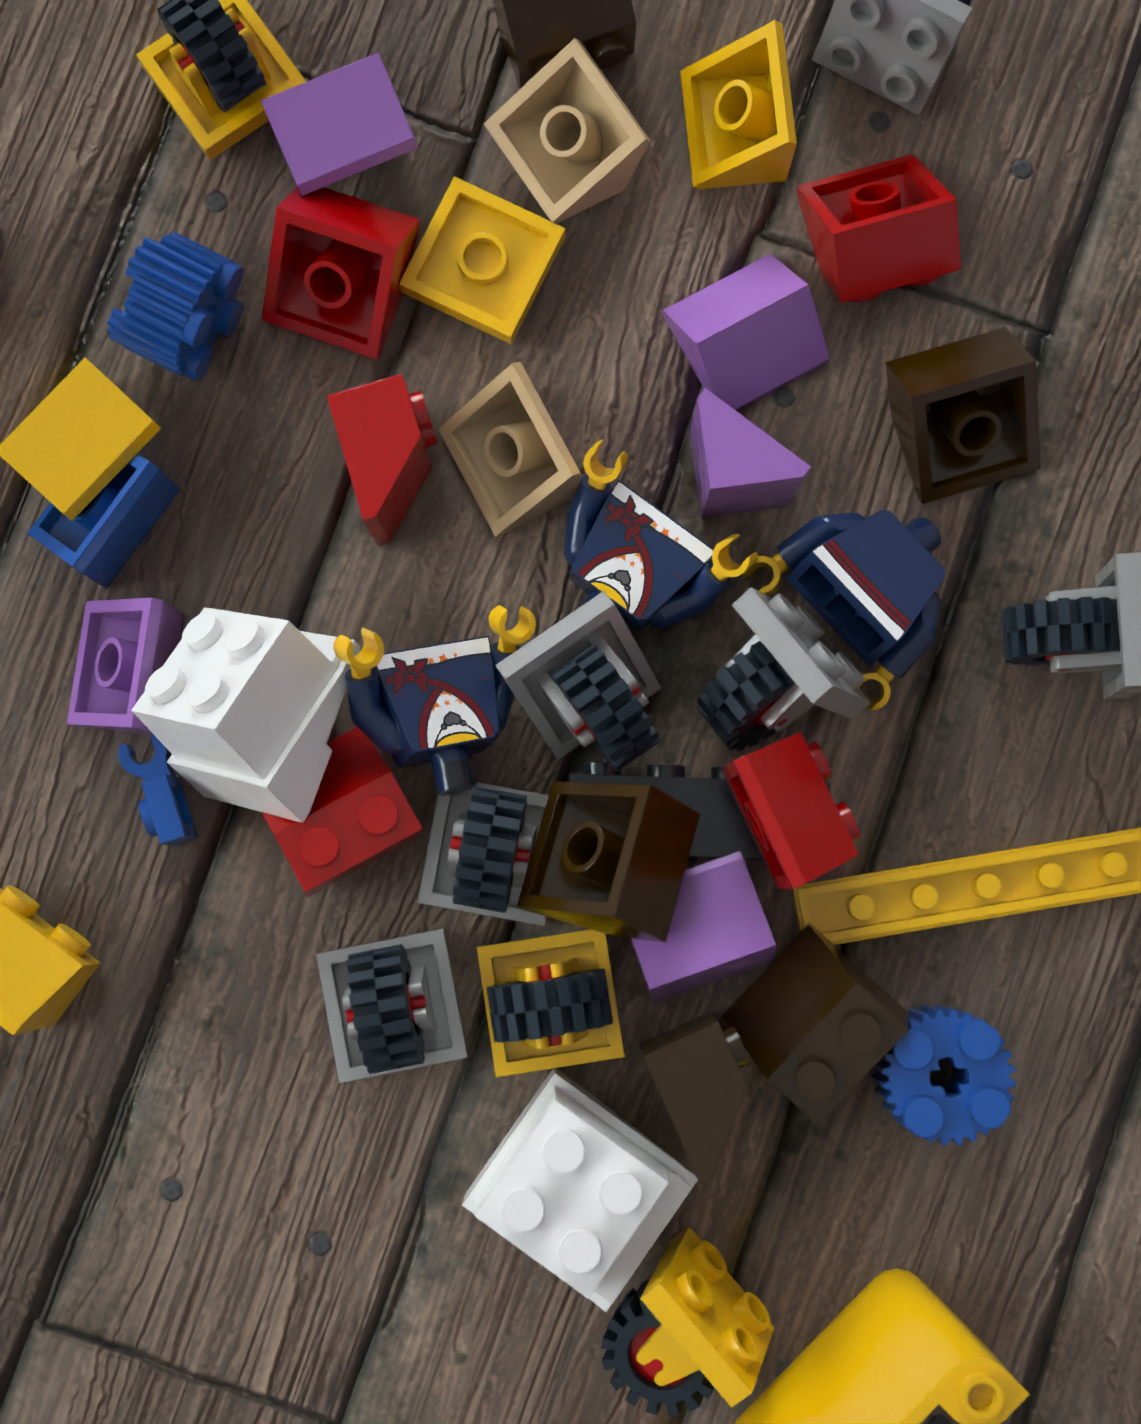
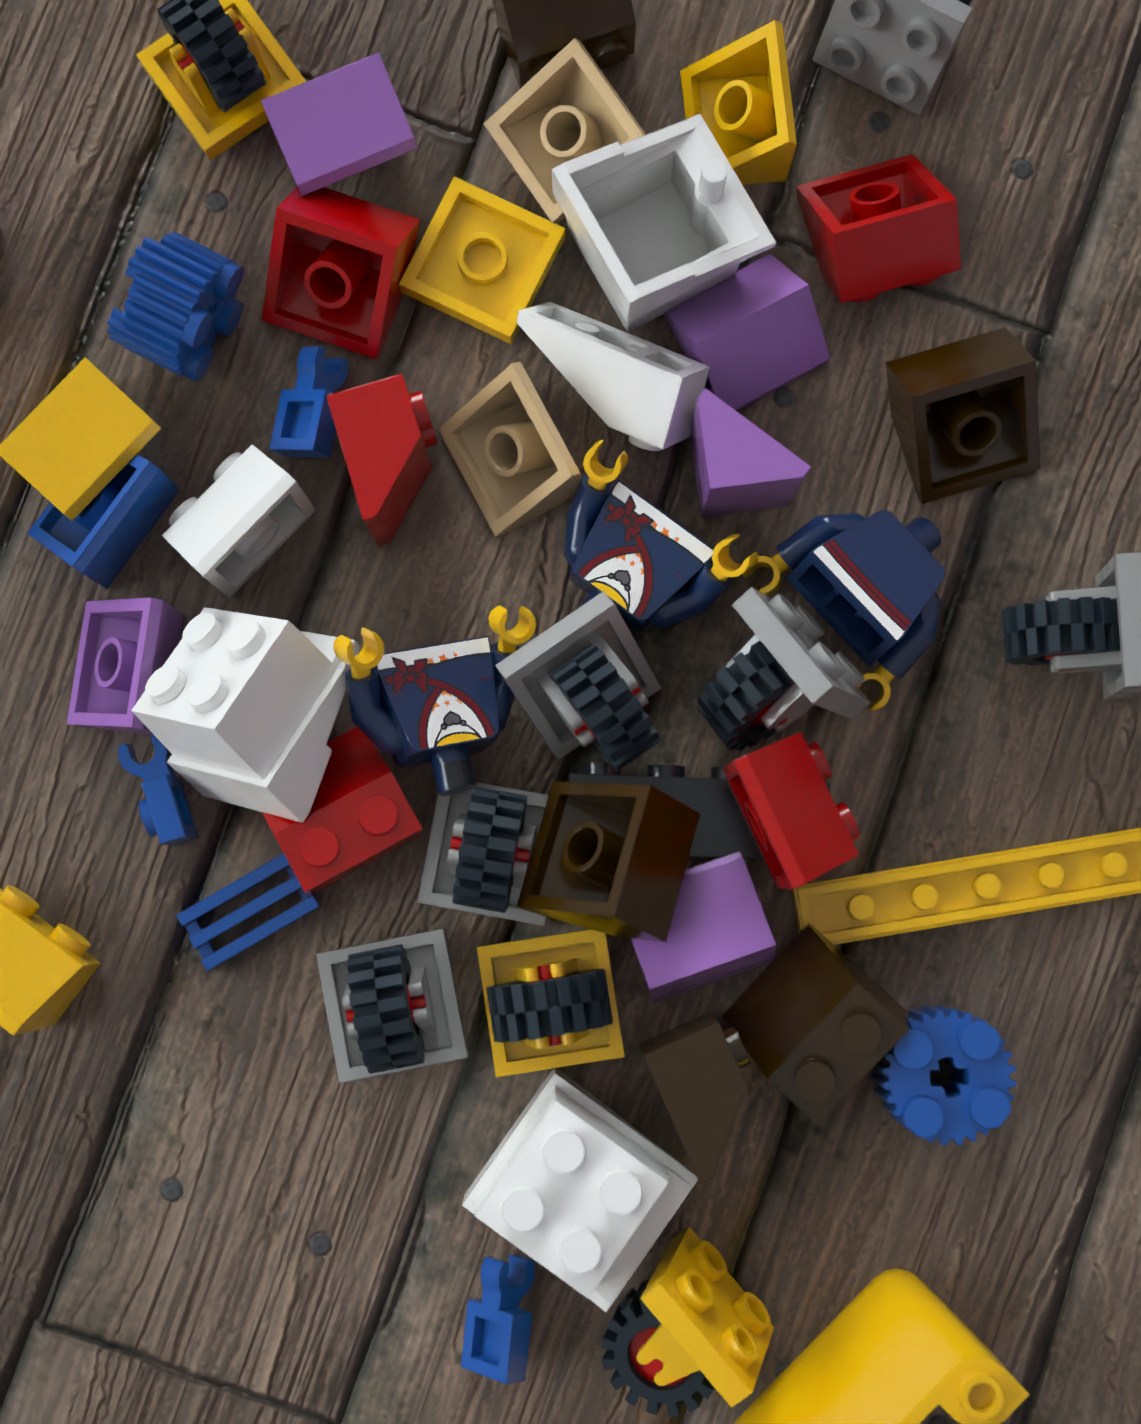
none -> white slope [162,445,316,598]
none -> blue tile [176,853,322,971]
none -> blue plate [269,346,349,458]
none -> blue plate [461,1254,535,1384]
none -> white slope [516,302,710,451]
none -> white piece [552,114,776,333]

